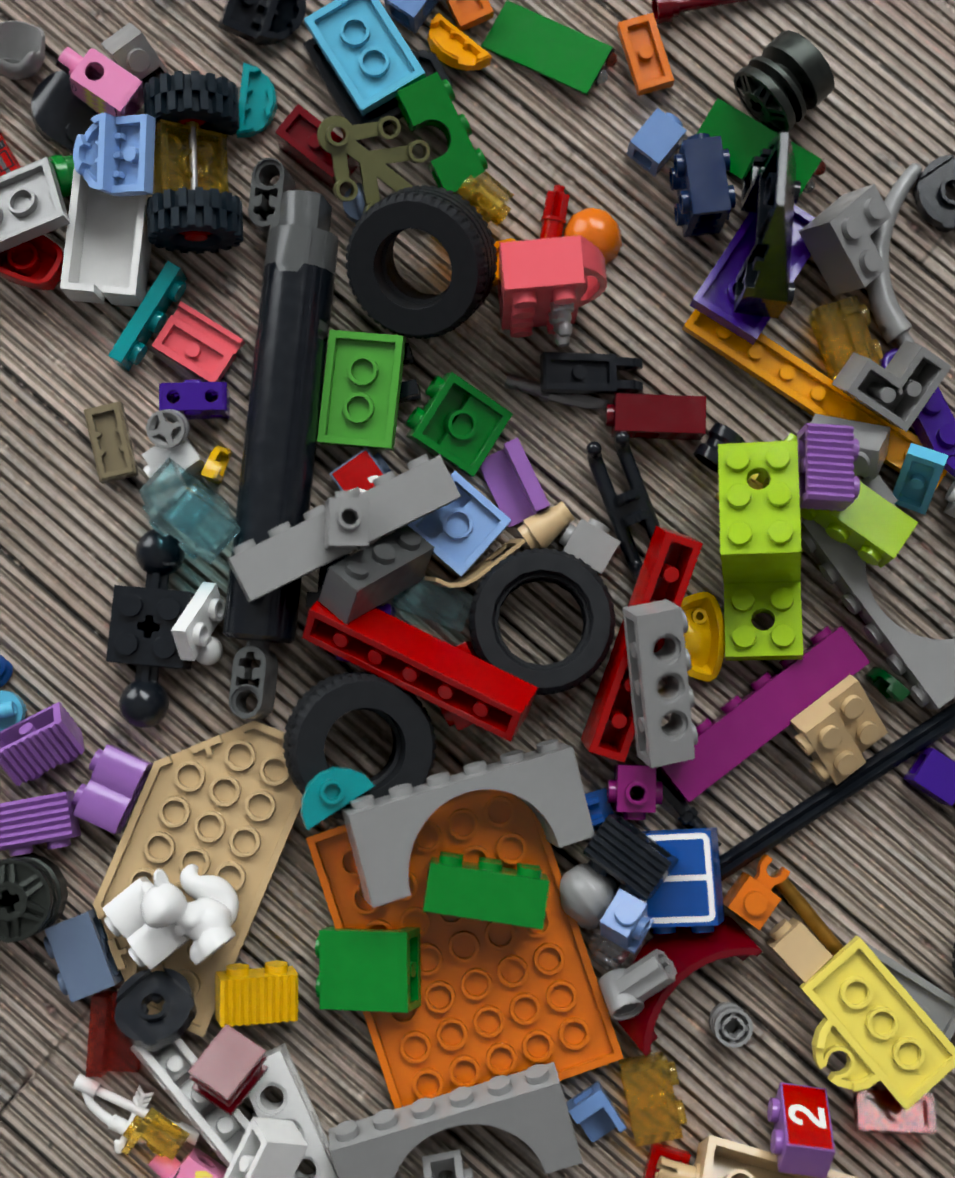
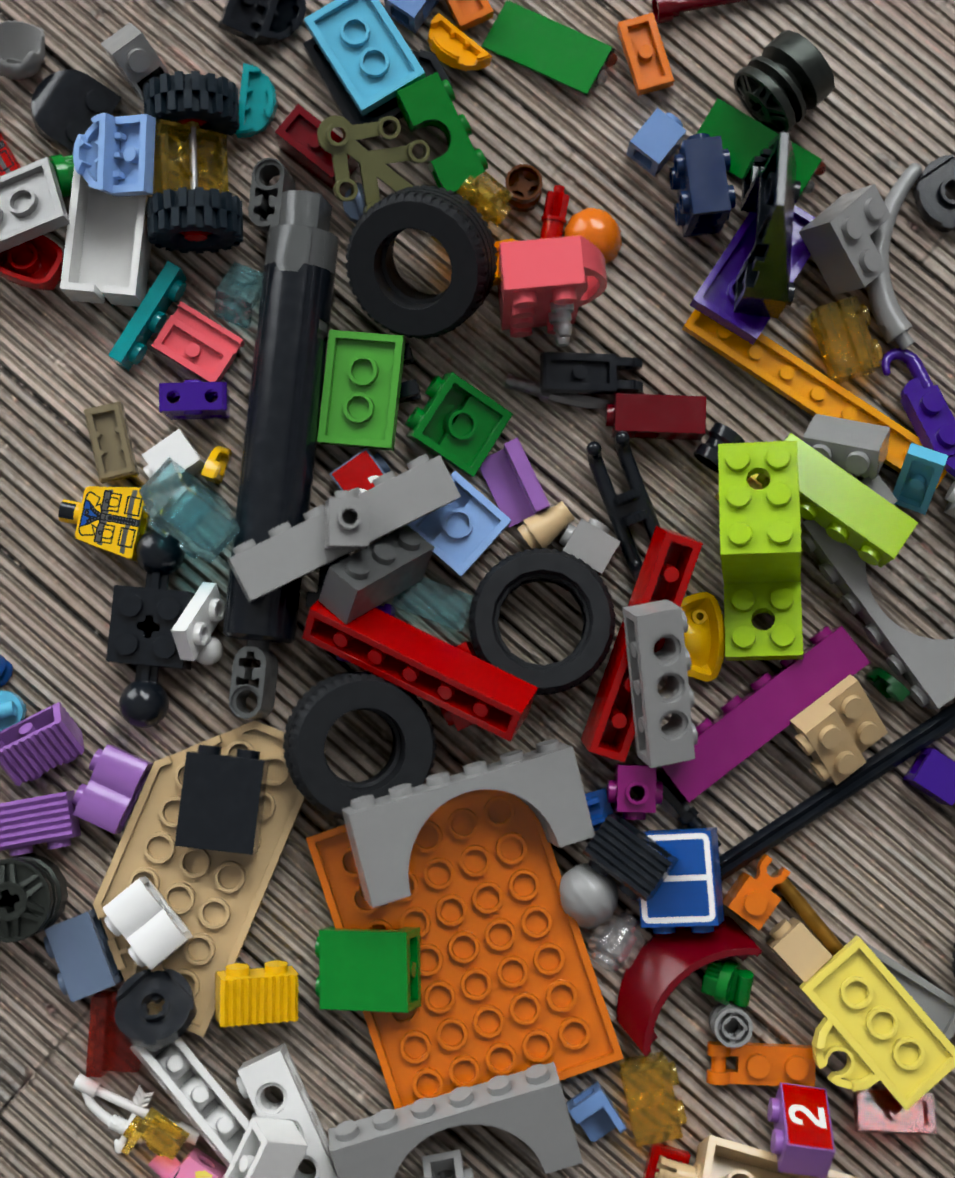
bright pink torso [56,47,144,117] -> none
white animal [141,864,239,965] -> none
light grey wheel [146,409,190,448] -> none
piece [188,1024,268,1116] -> none
teal plate [300,767,375,830] -> none
green brick [423,851,550,930] -> none
tan piece [424,538,526,588] -> none
light grey piece [598,949,678,1021] -> none
medium blue brick [600,889,654,955] -> none
medium lavender brick [797,423,860,511] -> none
light grey brick [832,340,952,432] -> none
none -> torso [58,486,154,563]
none -> black brick [175,745,269,855]
none -> clear light blue bracket [214,262,263,328]
none -> reddish brown wheel [505,164,542,212]
none -> green piece [701,960,754,1007]
none -> orange plate [706,1041,816,1087]

